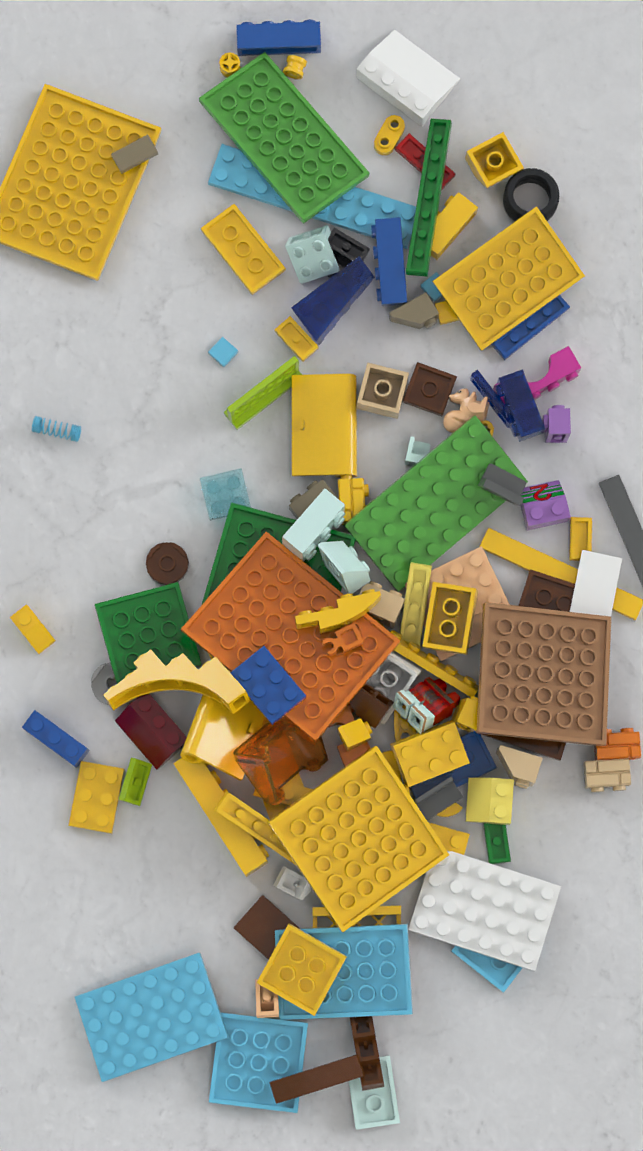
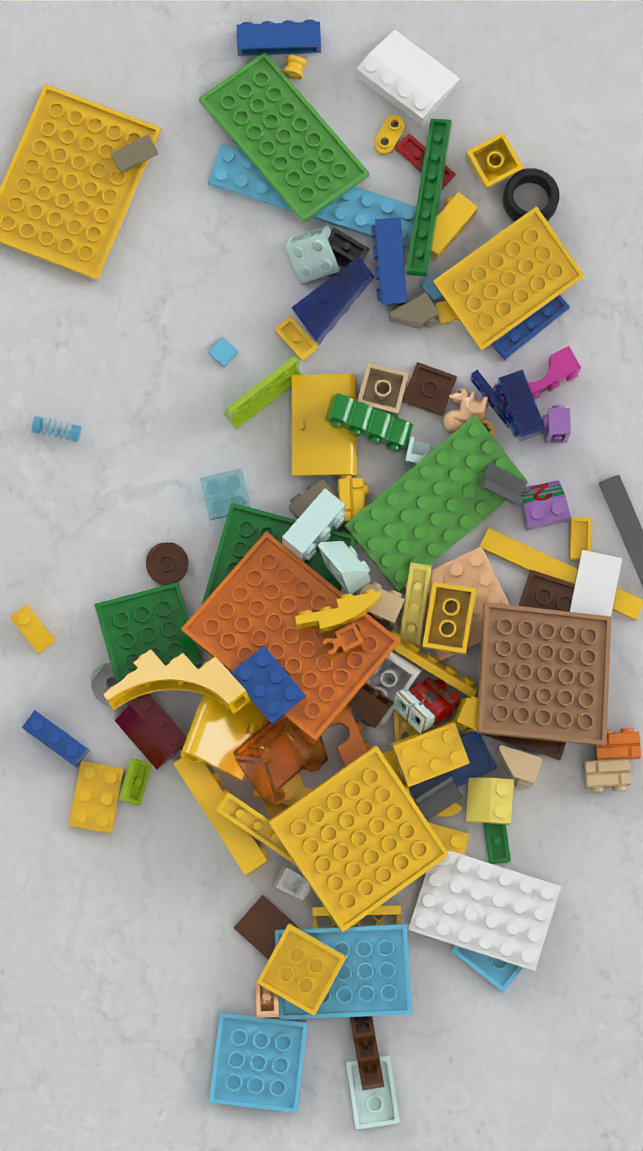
medium azure plate [75,952,229,1082] -> none
yellow plate [201,204,286,295] -> none
yellow wheel [219,52,241,78] -> none
reddish brown slope [269,1054,365,1104] -> none
yellow slope [337,718,373,752] -> none
none -> green brick [325,393,413,452]

